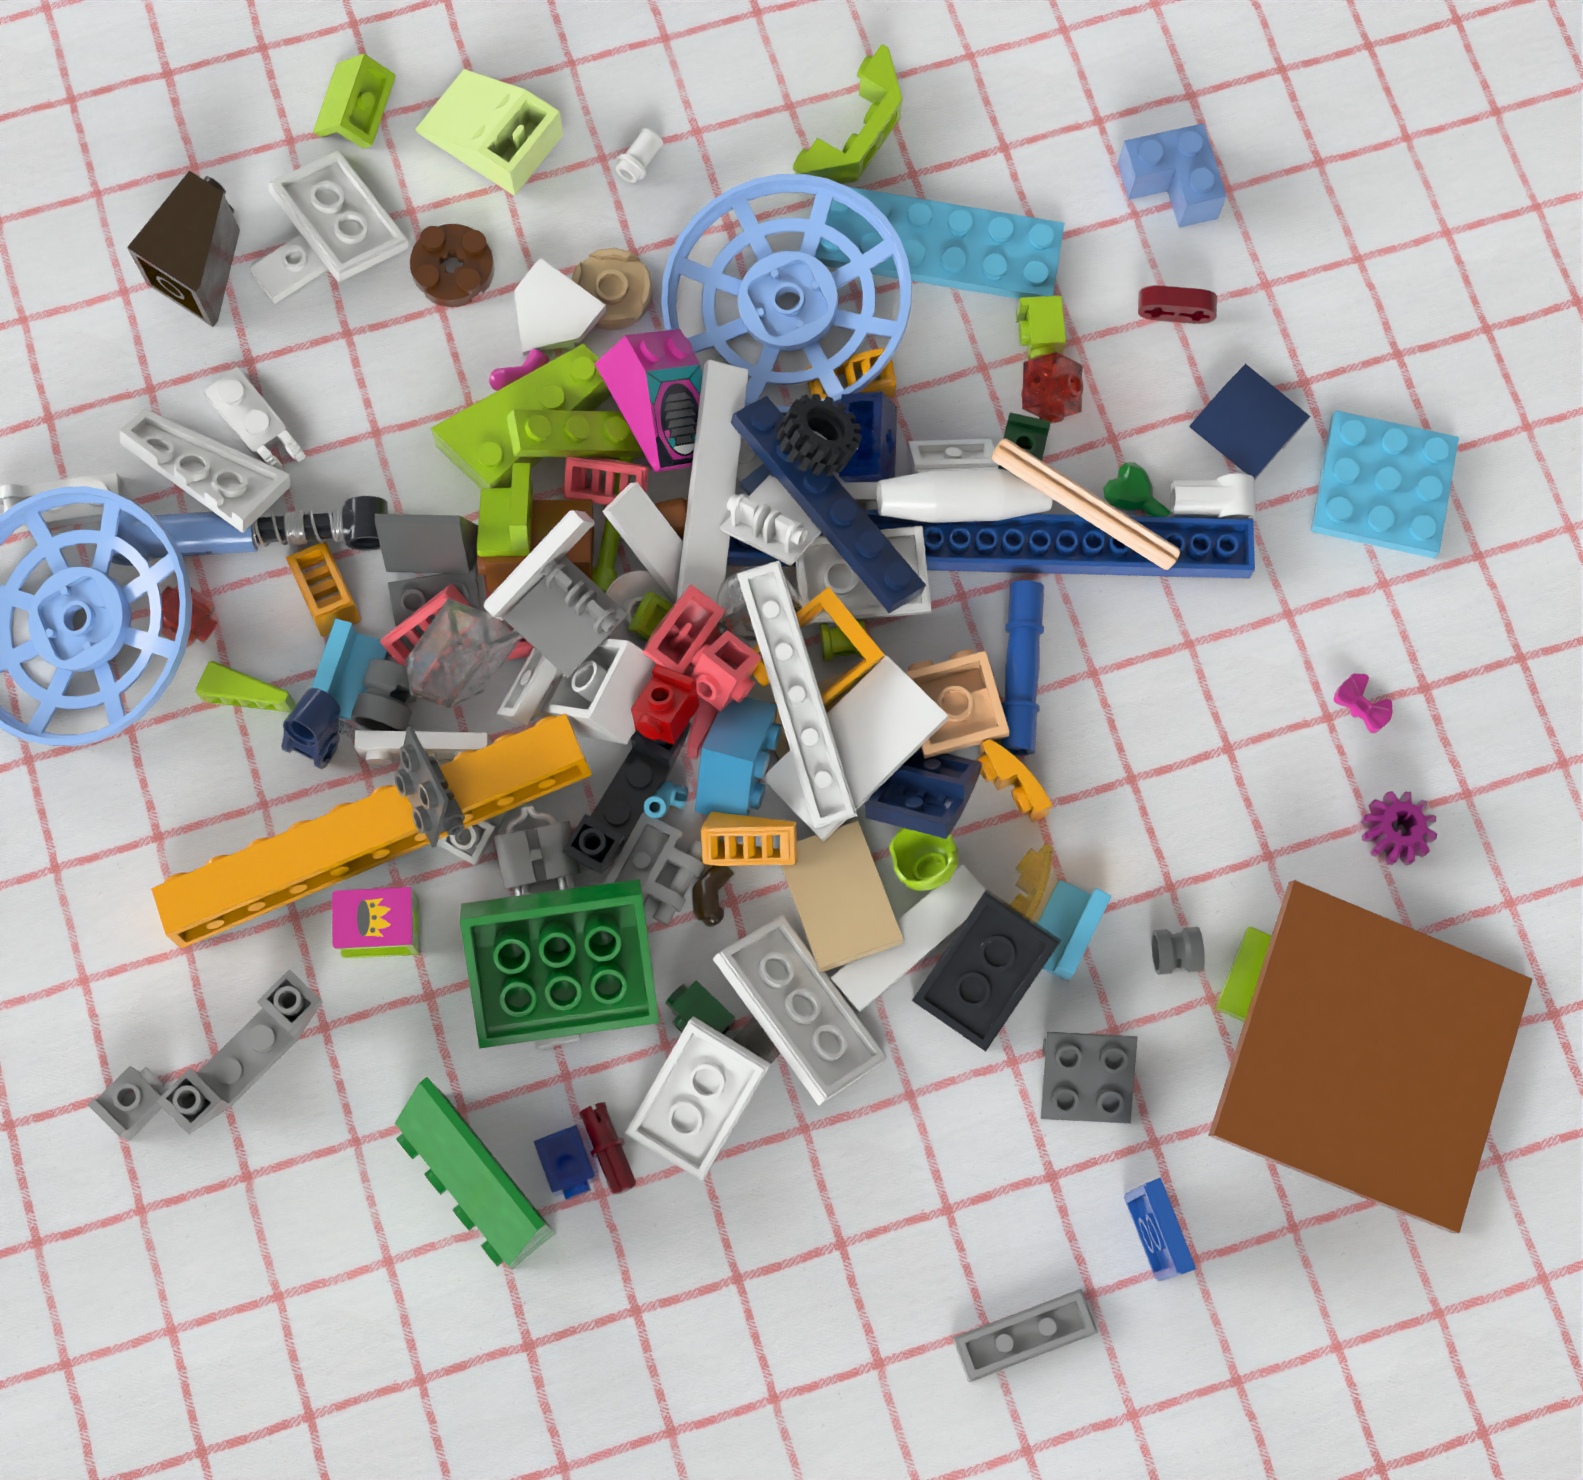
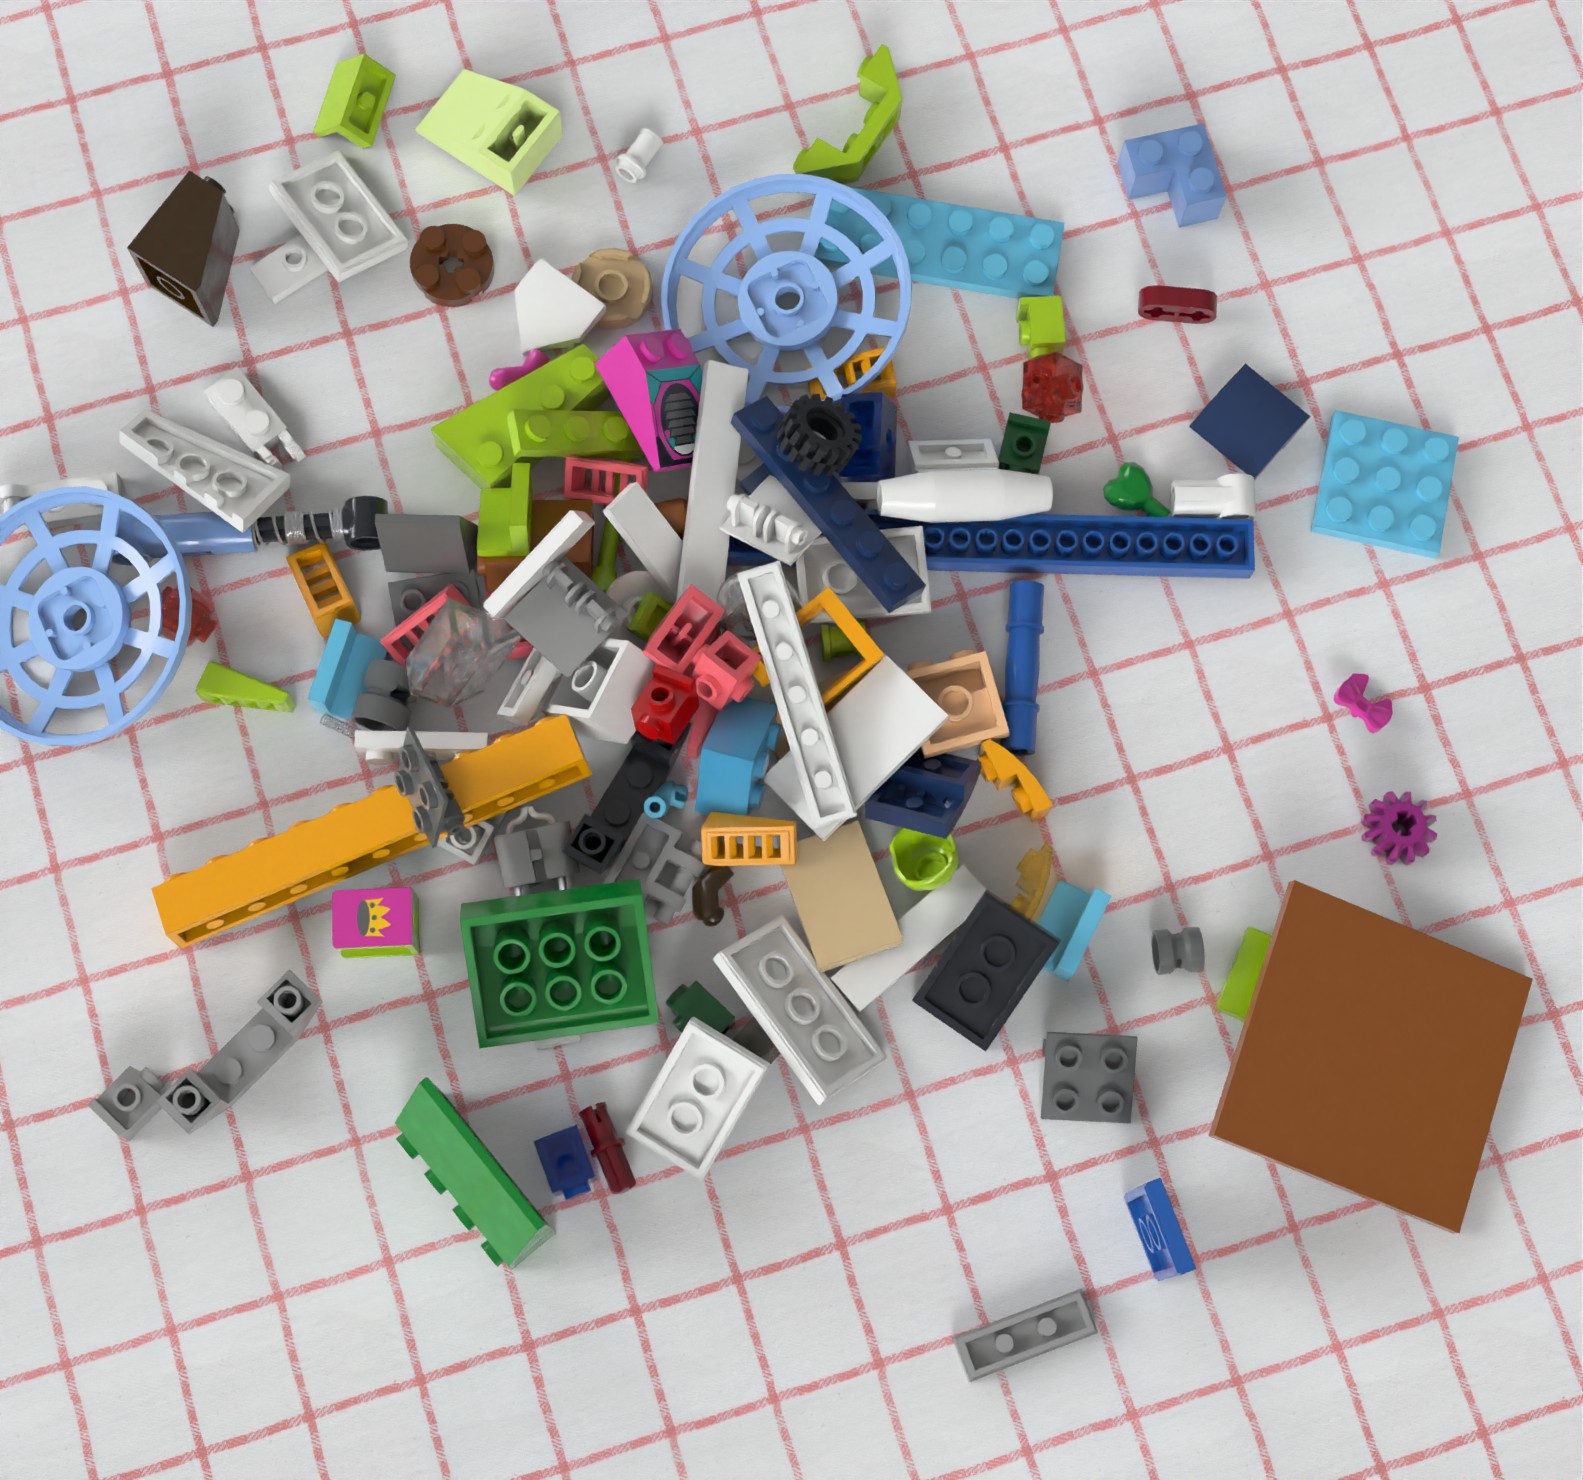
dark blue piece [281,688,341,769] -> none
light nougat axle [991,439,1180,570] -> none

